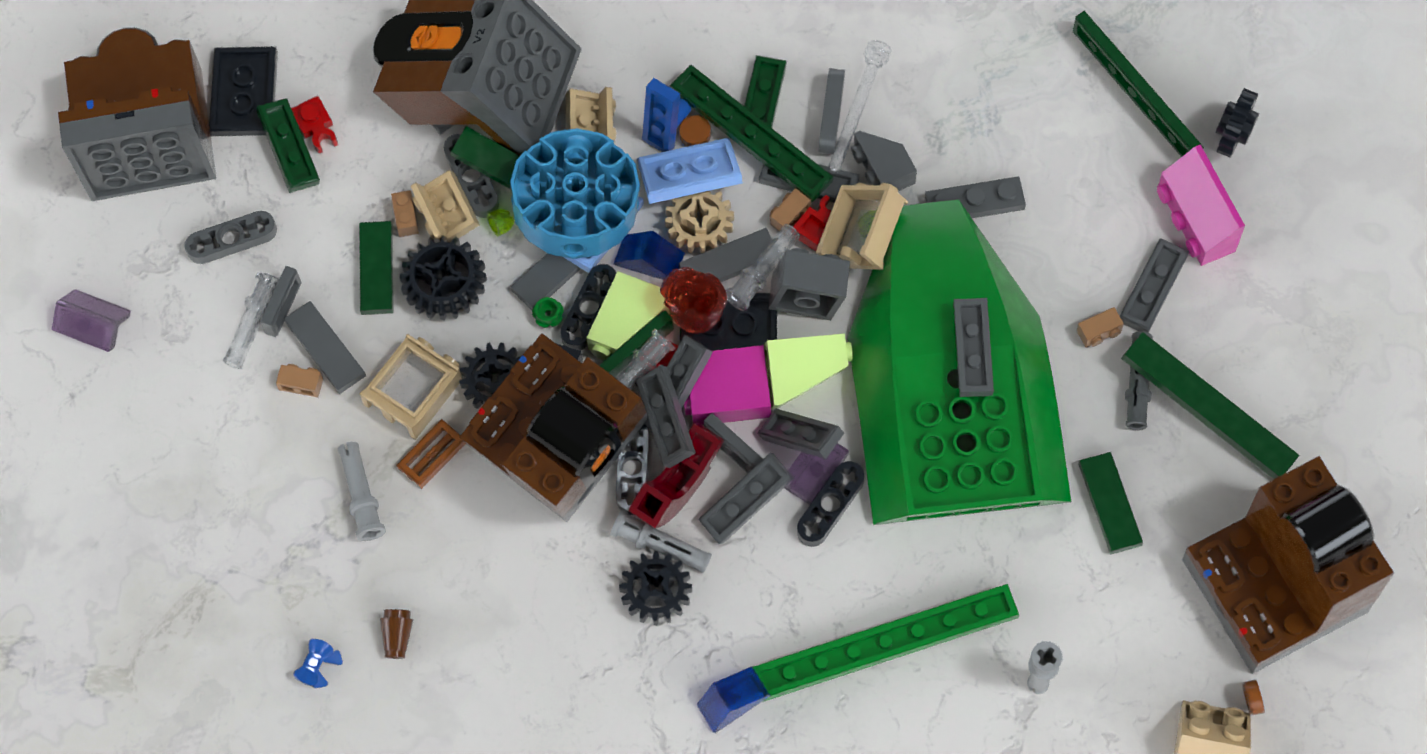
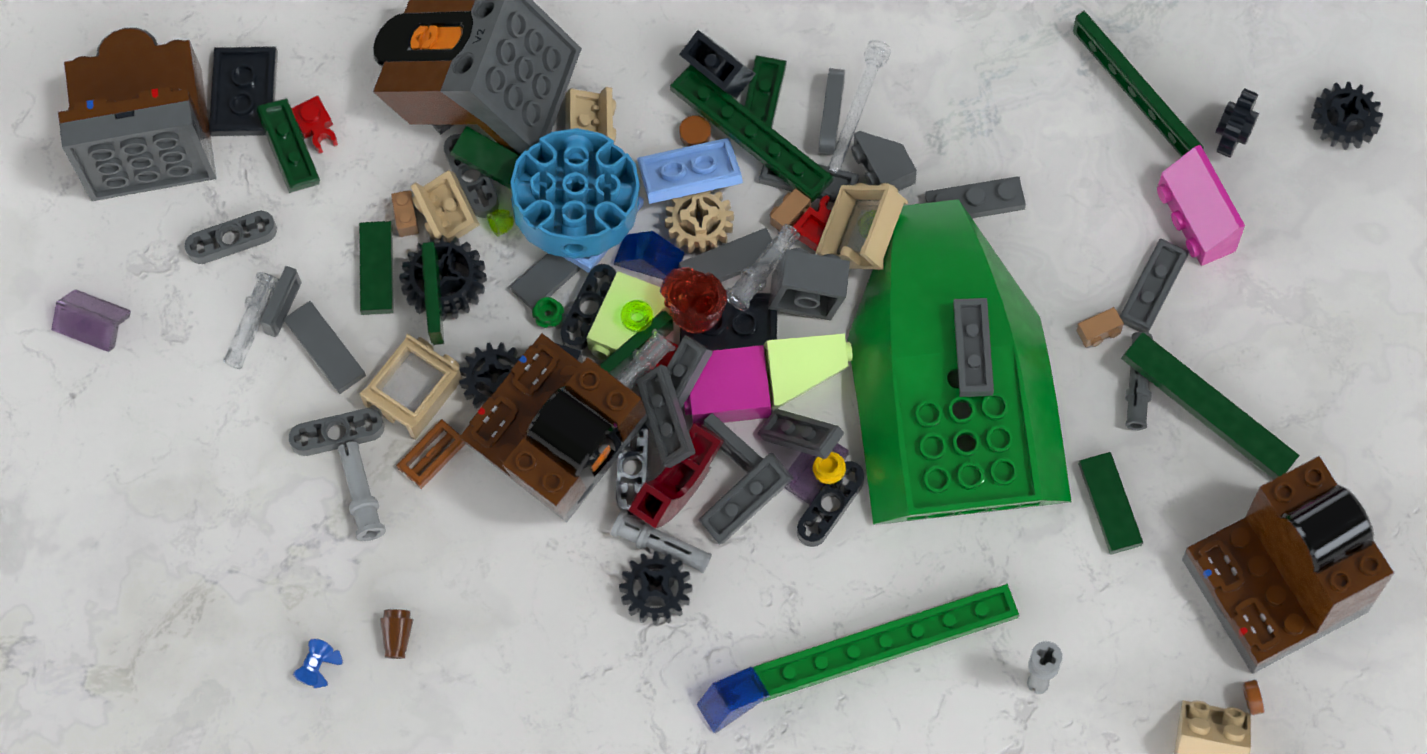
medium nougat piece [276,364,323,398] -> none
blue piece [642,78,692,152] -> none
none -> dark grey beam [289,408,385,456]
none -> dark green tile [421,242,444,345]
none -> clear neon green plate [620,300,653,332]
none -> black brick [679,30,755,99]
none -> yellow plate [813,452,846,484]
none -> black gear [1311,81,1383,150]

